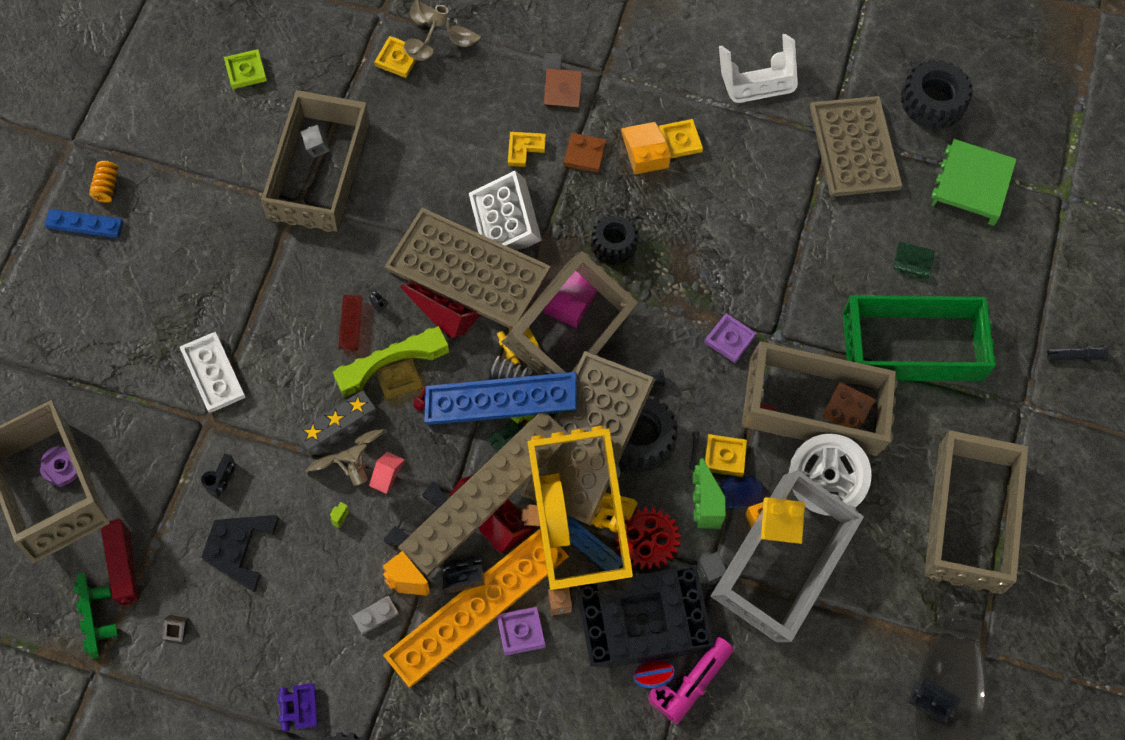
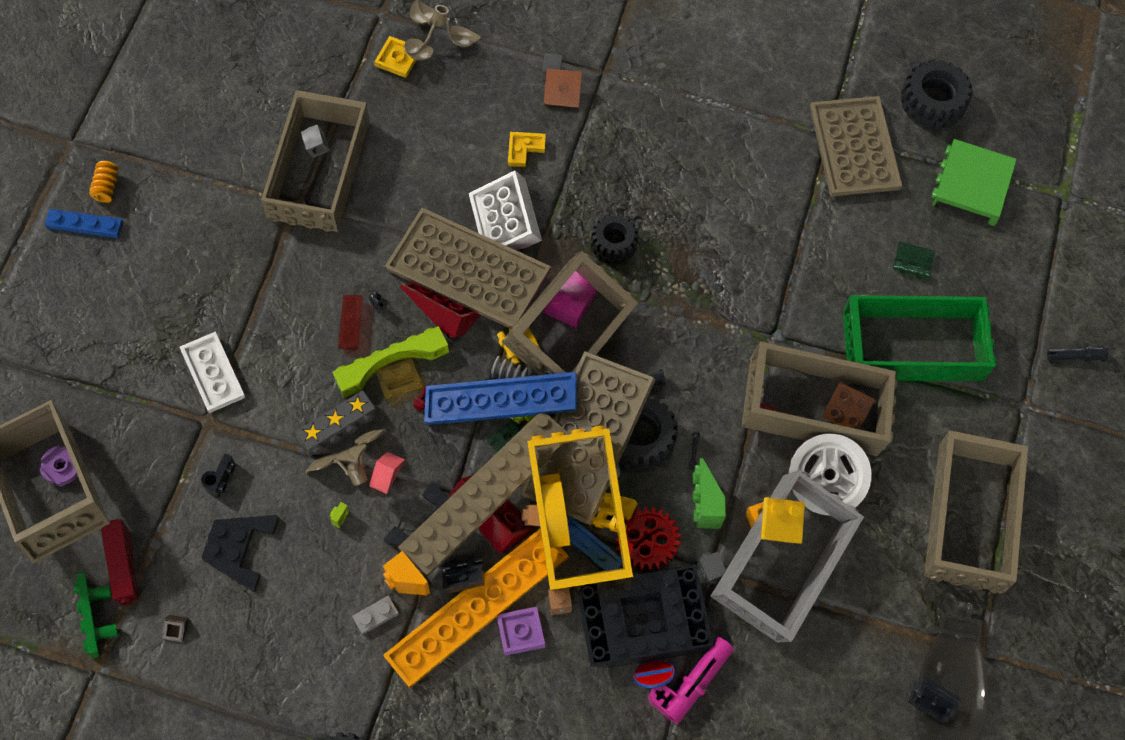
lime plate [224,49,267,89] -> none
dark purple plate [277,683,318,732] -> none
dark orange plate [564,133,606,173] -> none
light orange slope [621,122,671,175] -> none
yellow plate [659,119,703,159] -> none
medium lavender plate [704,313,757,363] -> none
yellow plate [705,434,747,477] -> none
white windscreen [719,34,798,103] -> none
clear blue bracket [720,477,763,508] -> none

